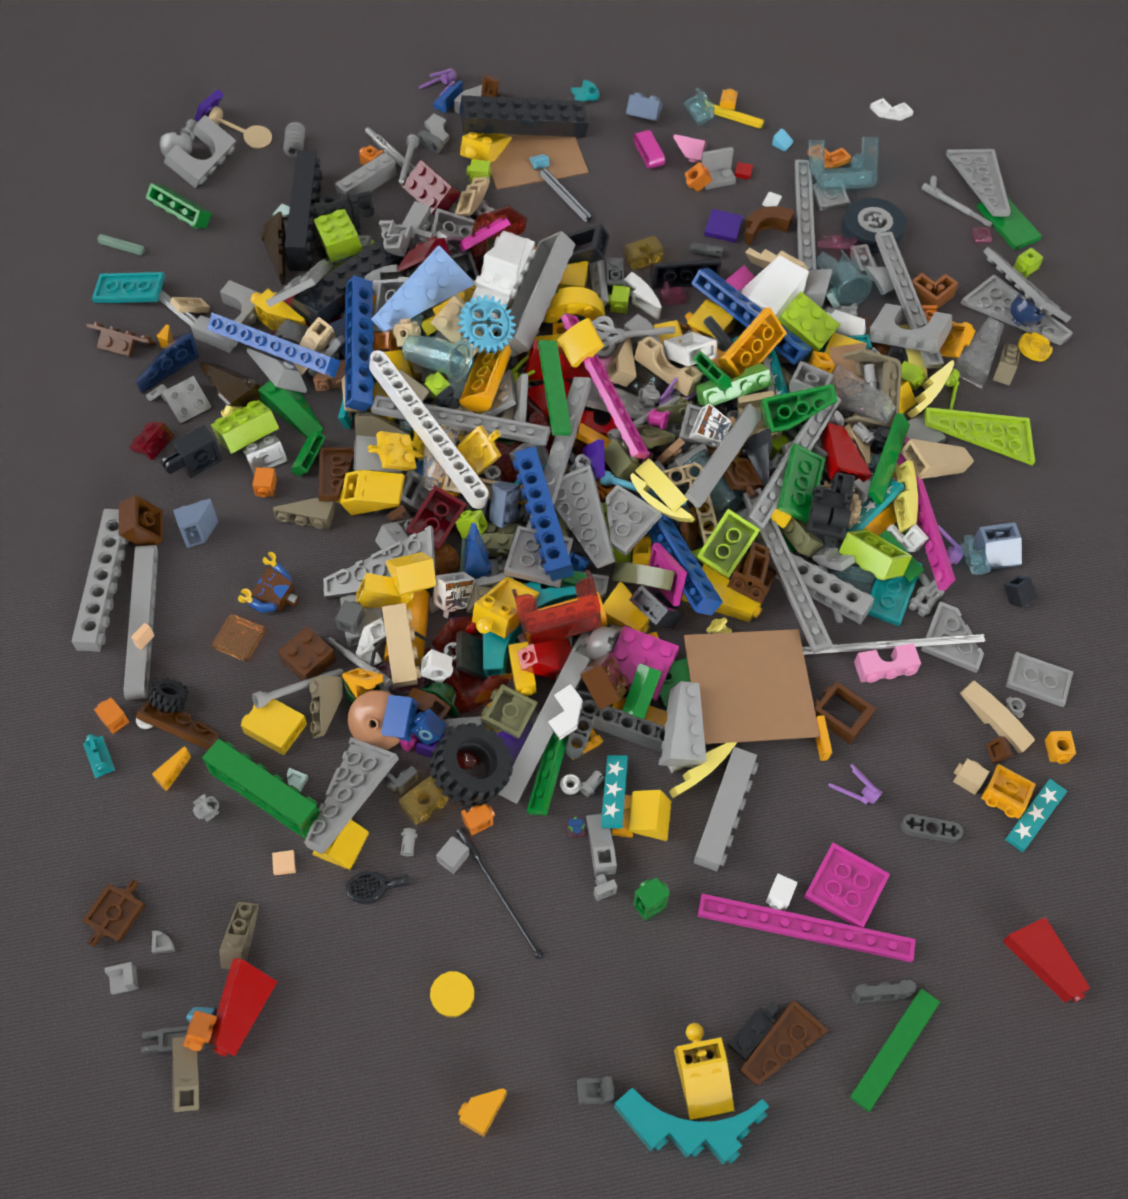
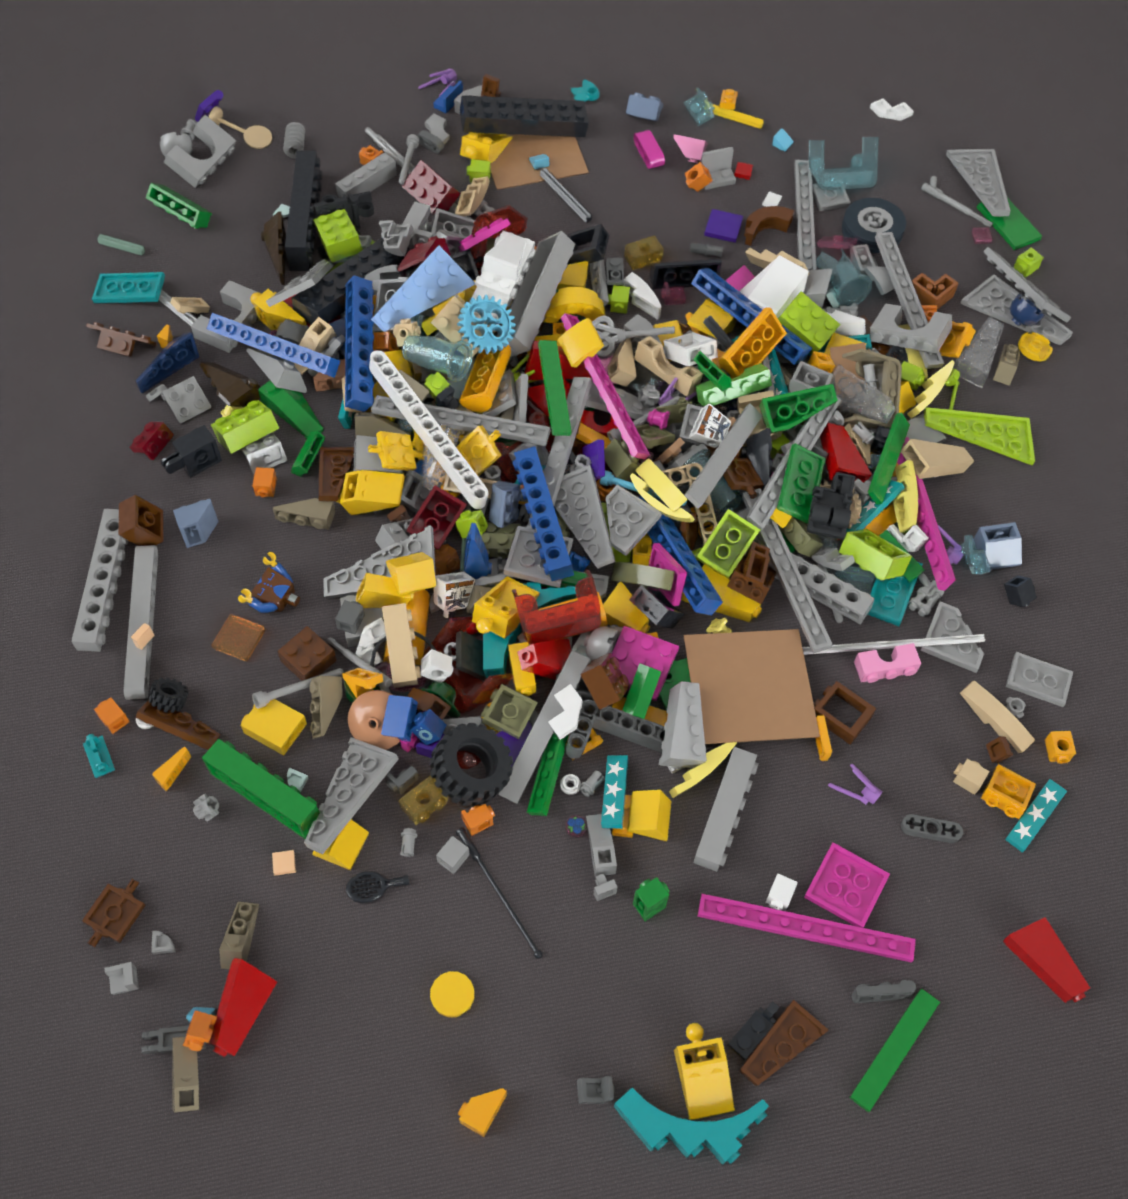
orange plate [807,144,852,169] -> none

